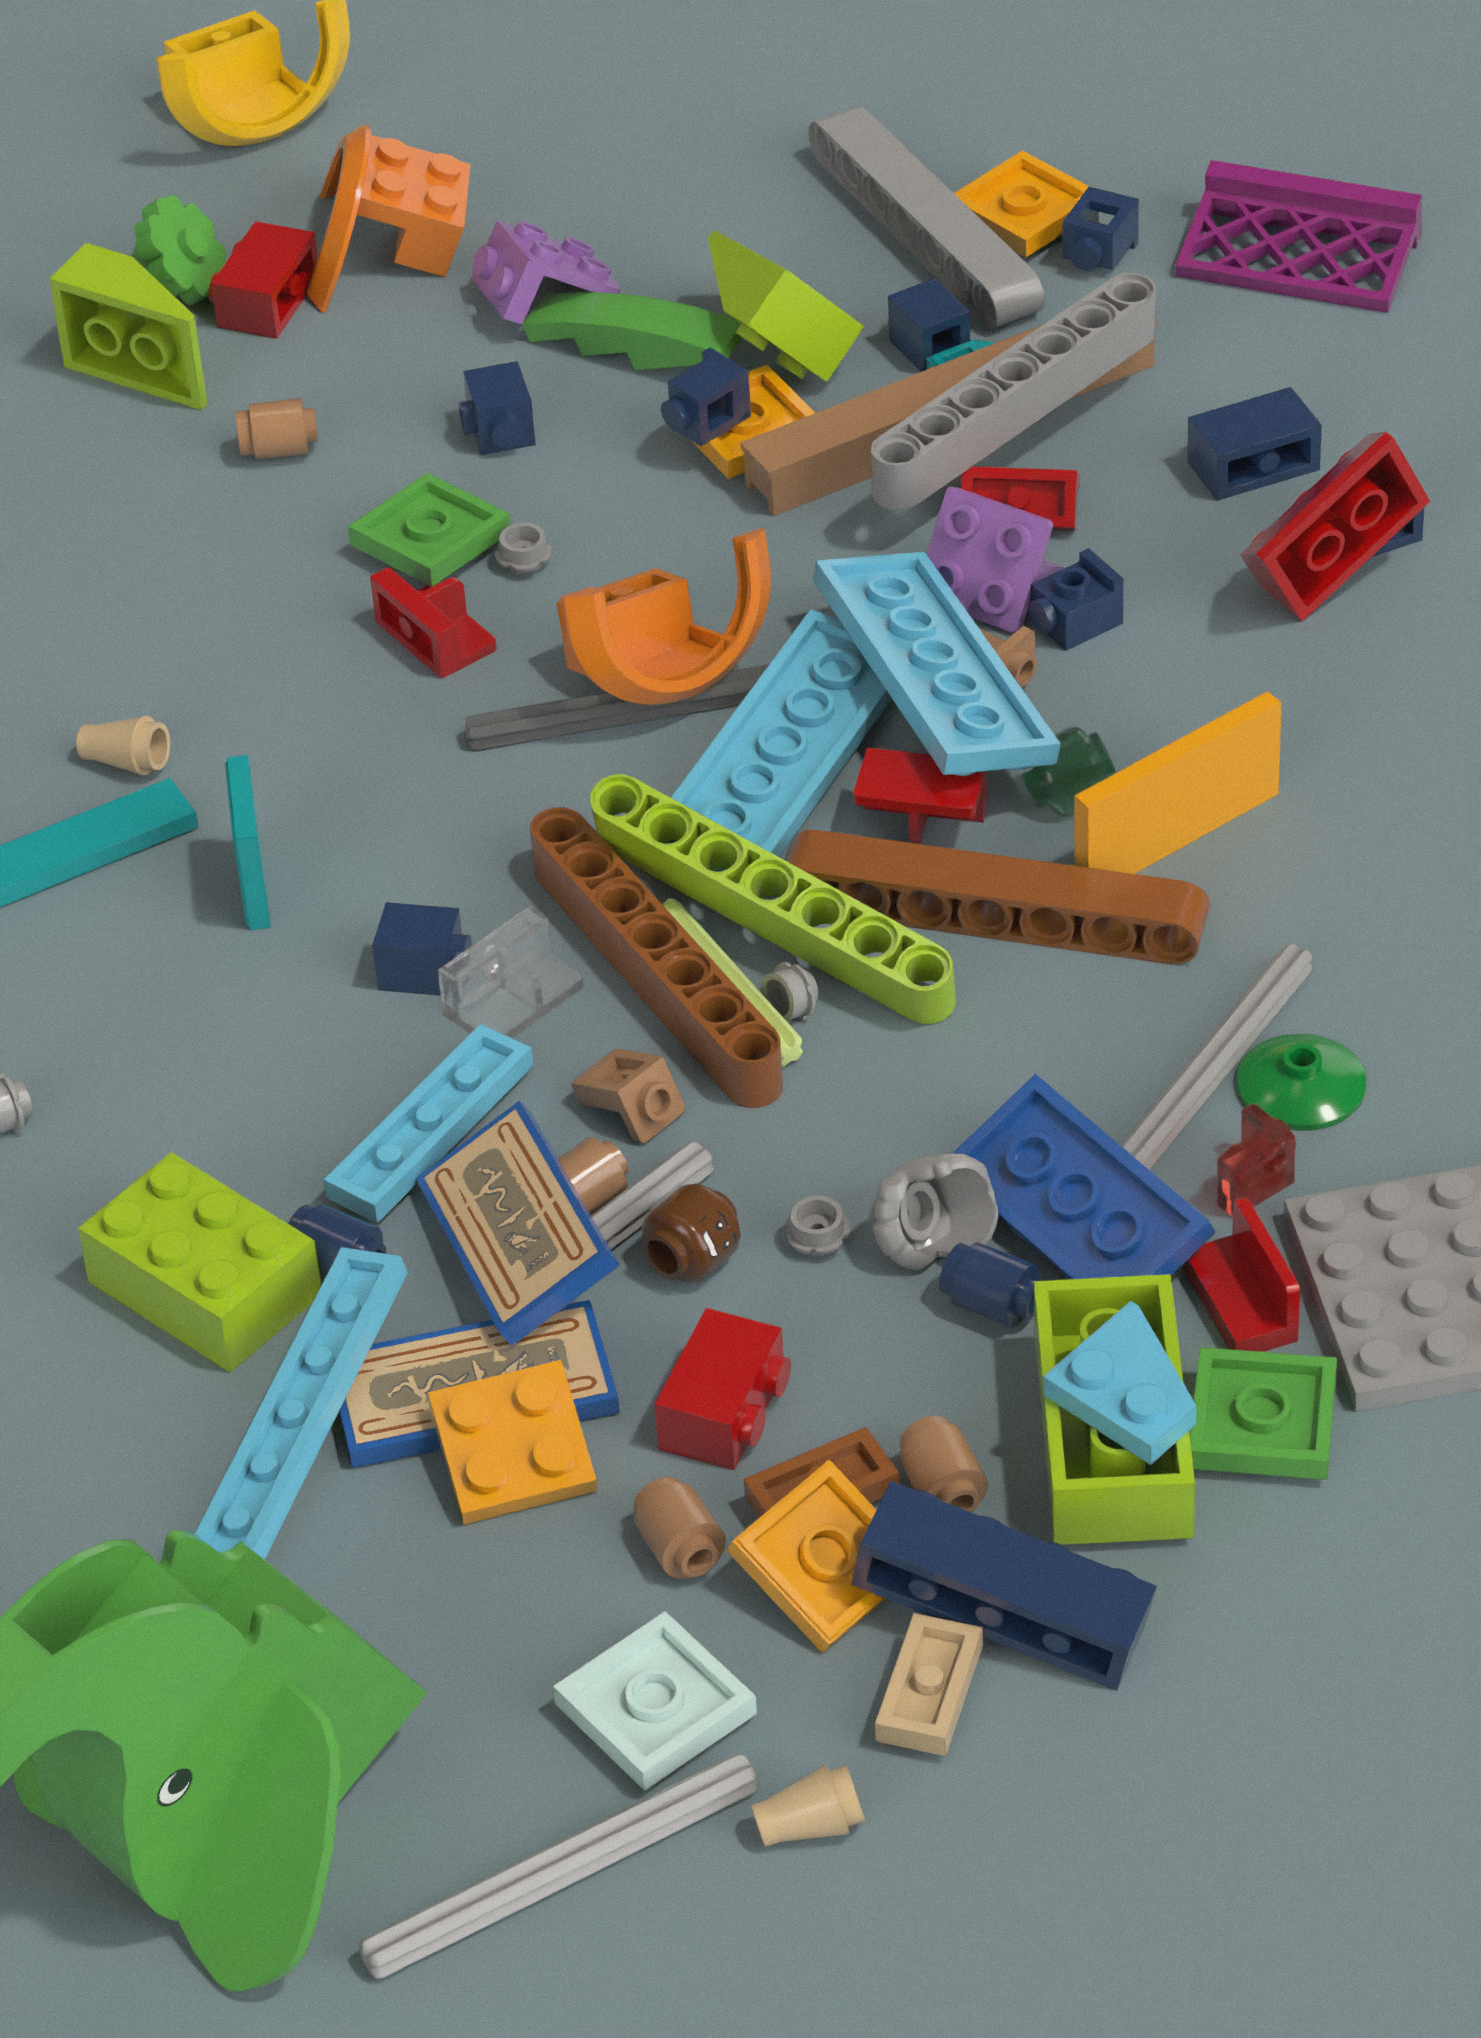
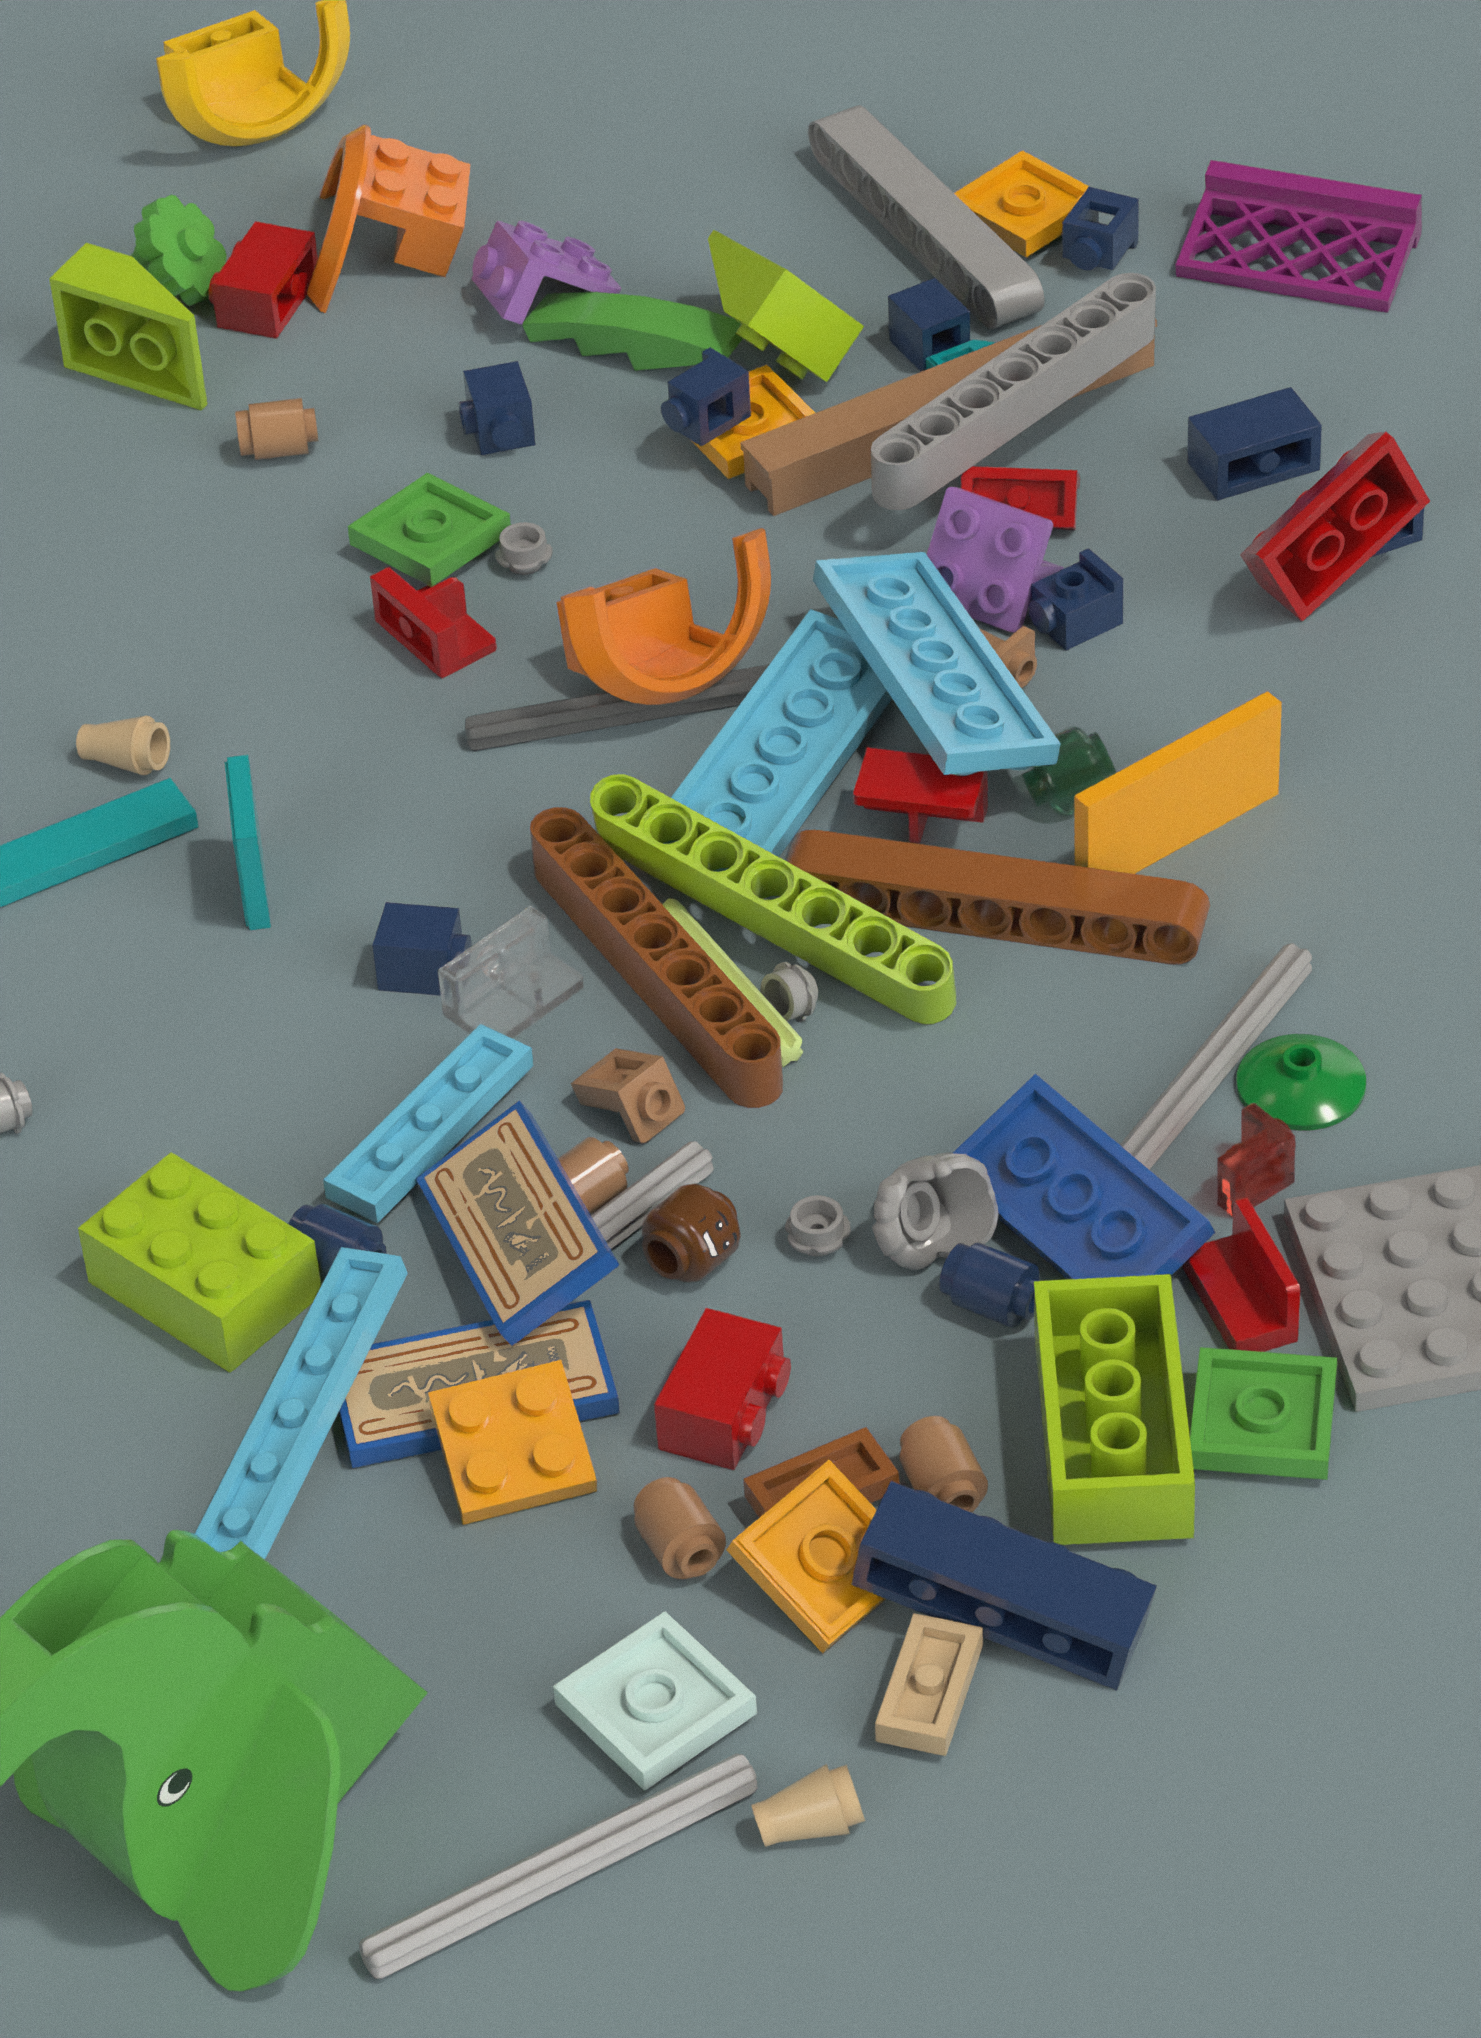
medium azure wing [1043,1301,1196,1465] -> none

